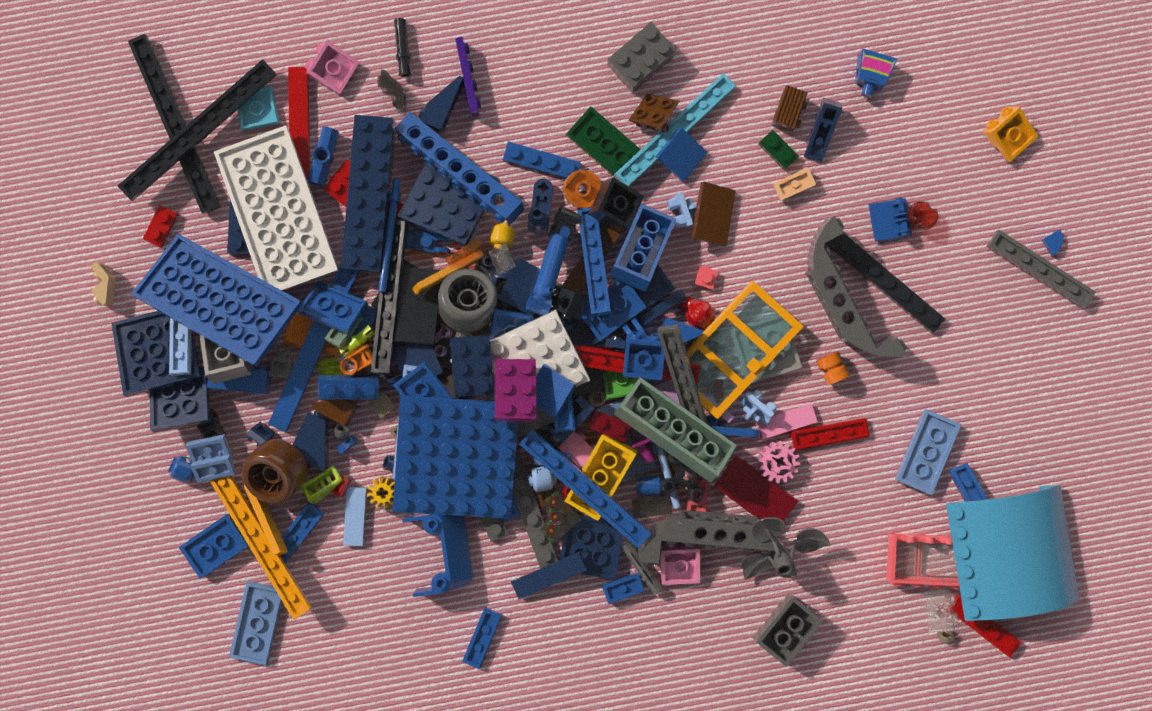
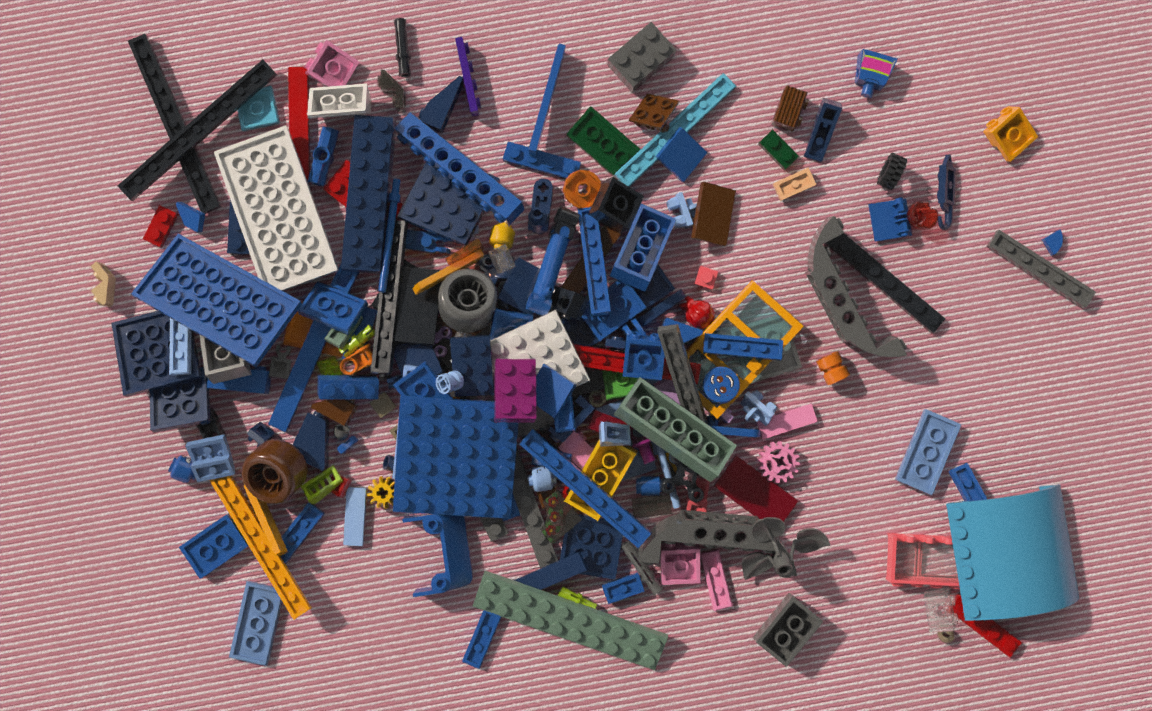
red tile [790,418,870,450] -> none
none -> blue tile [176,202,205,233]
none -> white slope [307,83,371,118]
none -> light blue wheel [436,370,464,394]
none -> sand green plate [473,571,668,670]
none -> blue tile [529,43,566,157]
none -> lime pin [558,586,597,609]
none -> light blue slope [599,422,631,446]
none -> bright pink tile [700,549,733,611]
none -> blue head [702,367,740,404]
none -> blue plate [703,333,783,361]
none -> black tyre [877,152,907,190]
none -> dark blue plate [937,154,956,230]

